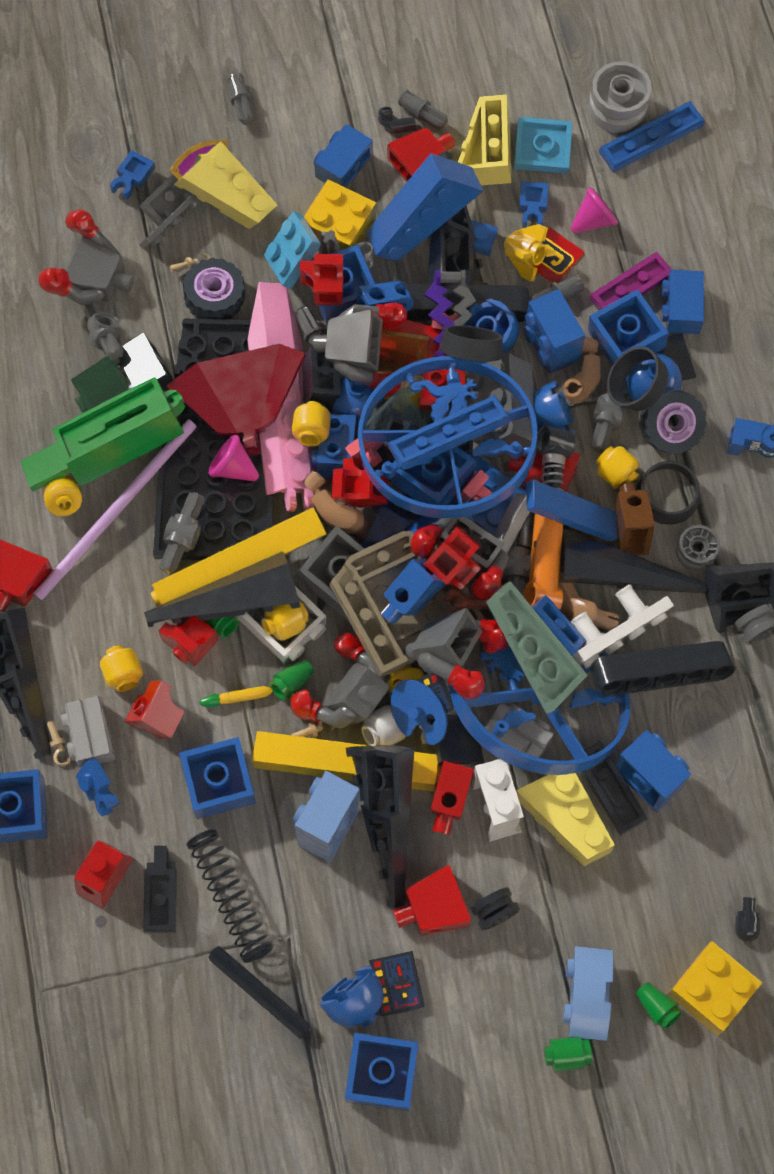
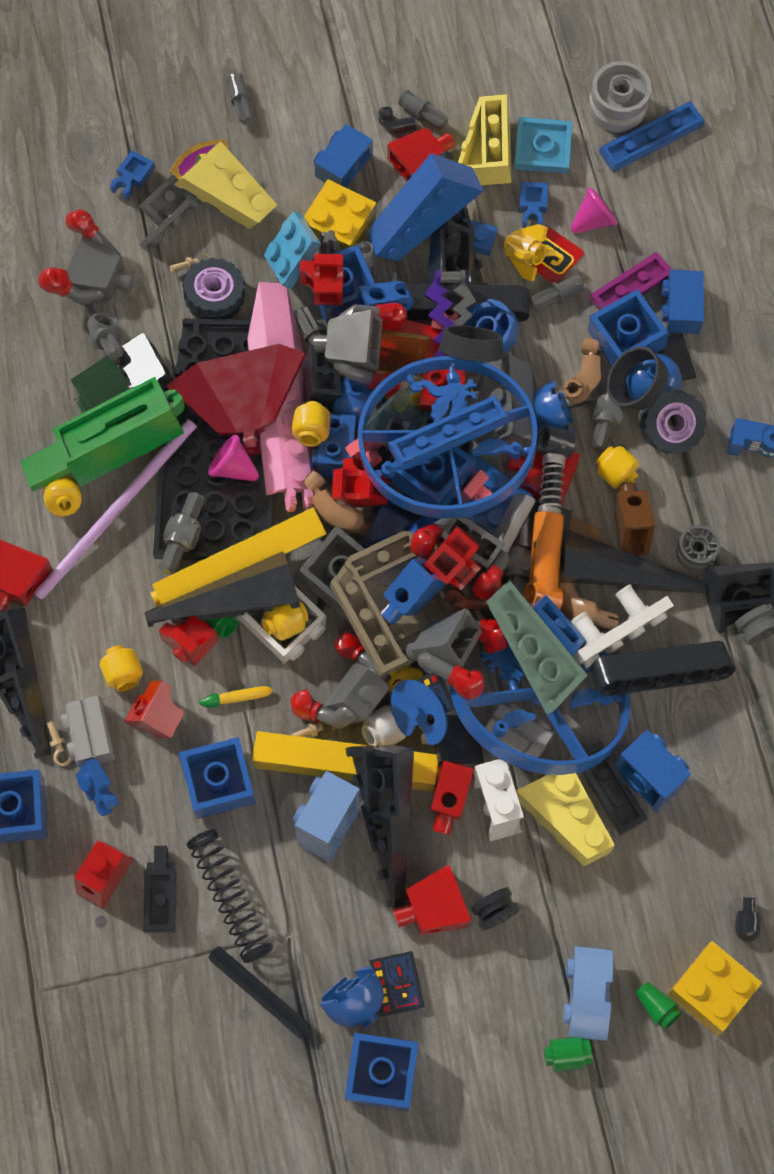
green cone [269,659,315,701] -> none
blue brick [523,289,585,374] -> none
blue tile [526,480,617,542] -> none
black tyre [637,461,699,525] -> none

